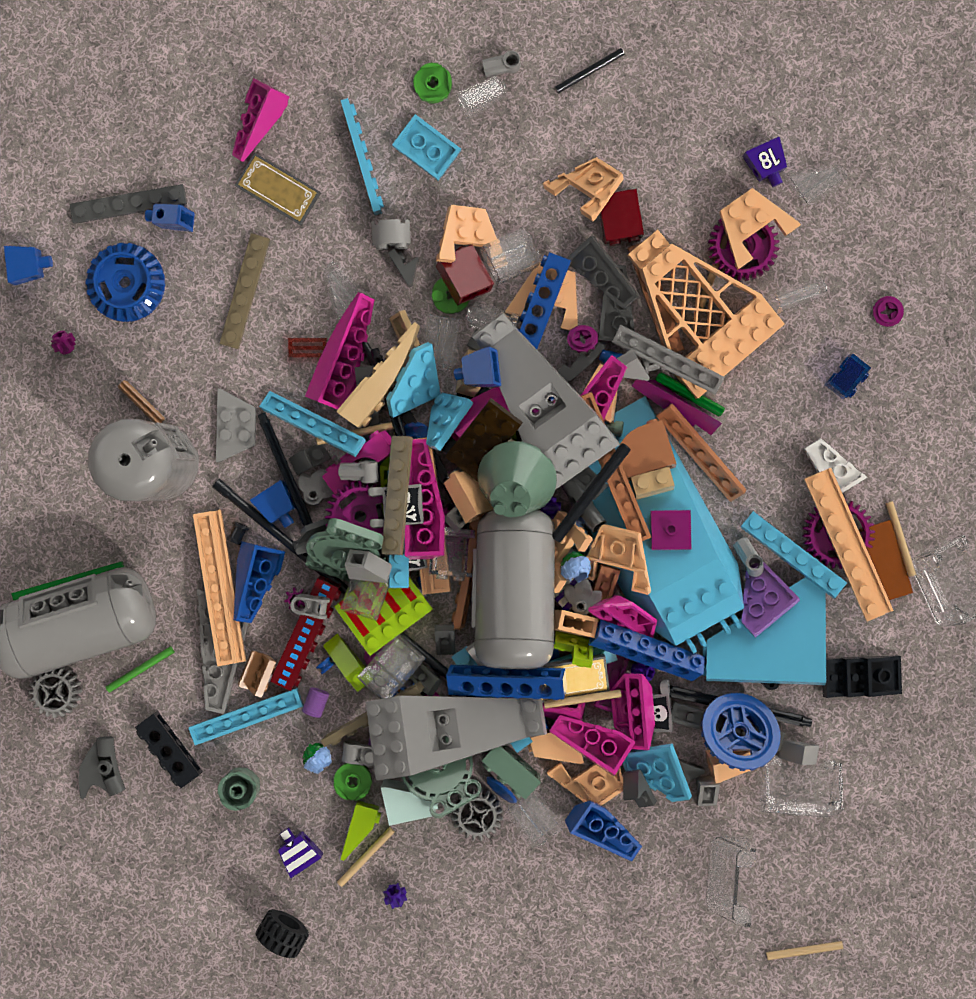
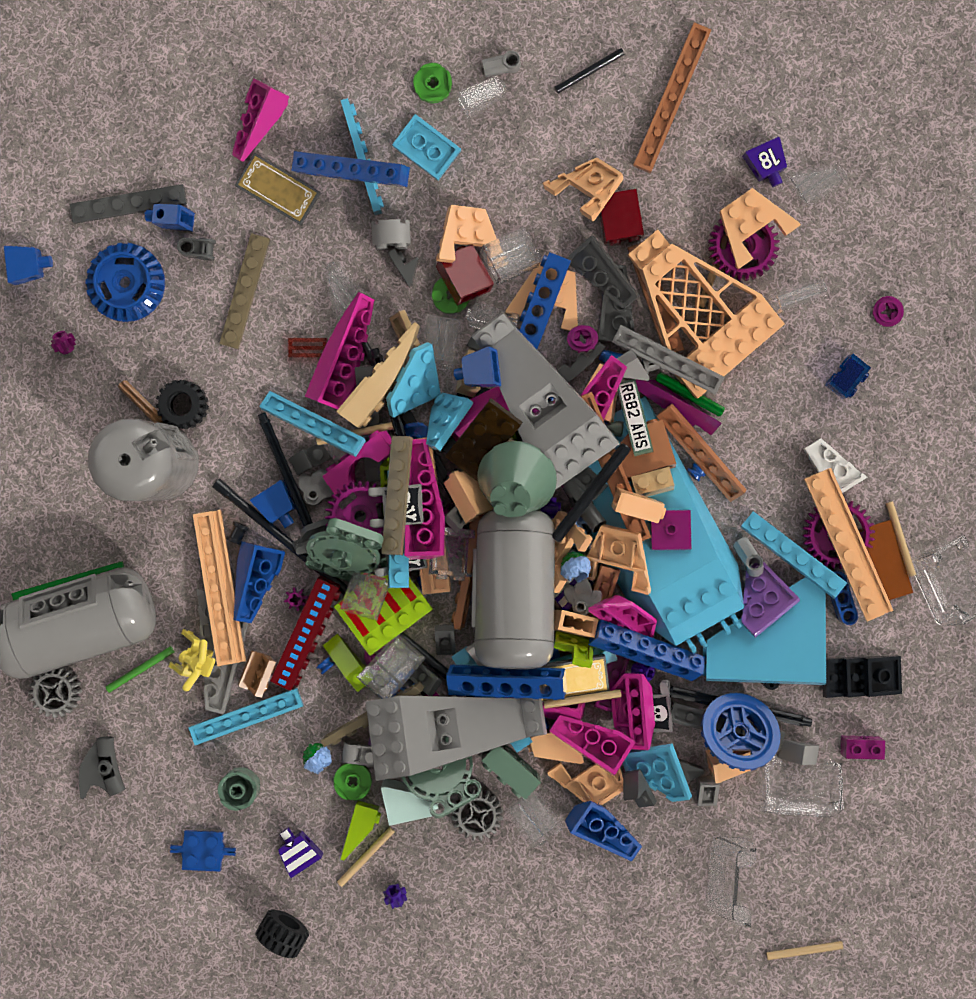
black brick [135,711,203,789] -> none
light grey wing [216,389,256,462] -> none
light grey piece [290,594,330,619] -> none
medium lavender piece [302,687,329,718] -> none
light grey piece [338,461,378,483] -> none
light grey slope [345,549,392,583] -> none
blue piece [486,776,517,803] -> none
none -> black tyre [155,380,209,429]
none -> light yellow piece [168,629,216,691]
none -> blue plate [170,830,236,872]
none -> dark grey piece [177,238,216,261]
none -> blue brick [291,151,410,187]
none -> light nougat slope [611,487,666,523]
none -> tile [618,379,653,456]
none -> nougat plate [633,22,711,174]
none -> blue bush [687,463,705,482]
none -> blue beam [830,570,858,625]
none -> magenta brick [840,735,885,760]

